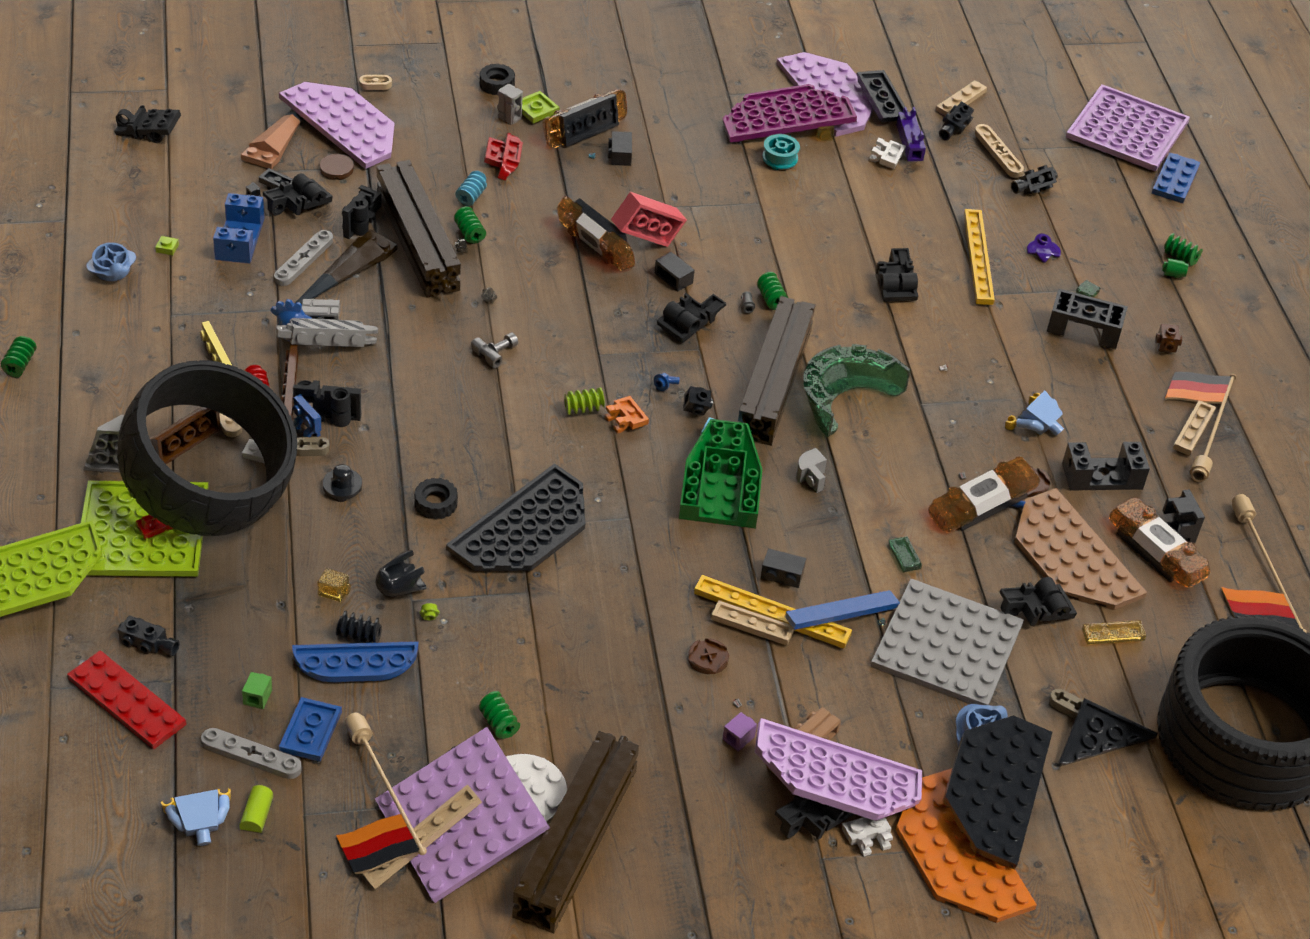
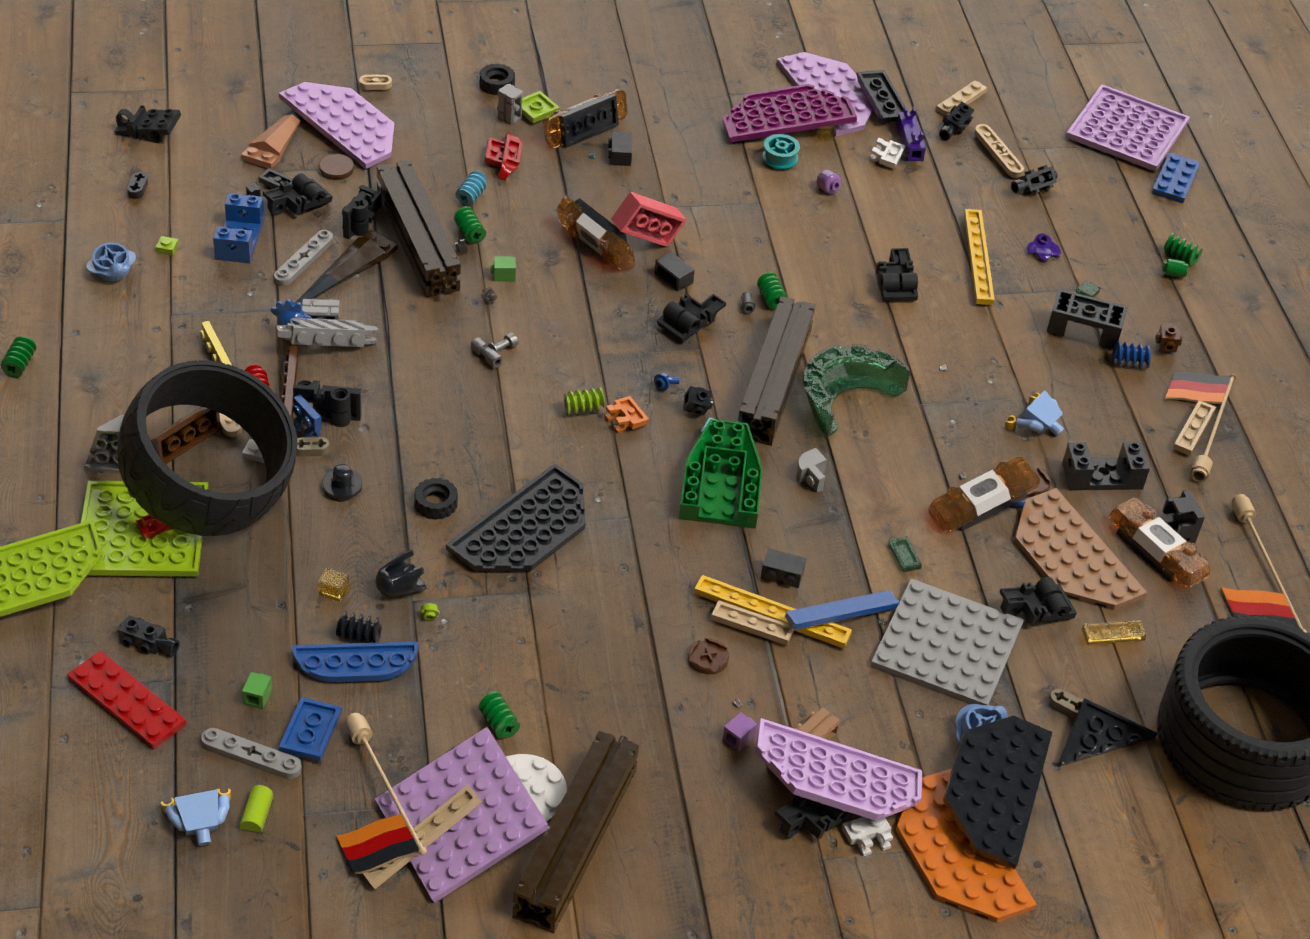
none -> black beam [127,172,148,199]
none -> bright green brick [490,256,516,282]
none -> medium lavender head [816,170,841,194]
none -> blue piece [1112,342,1151,368]

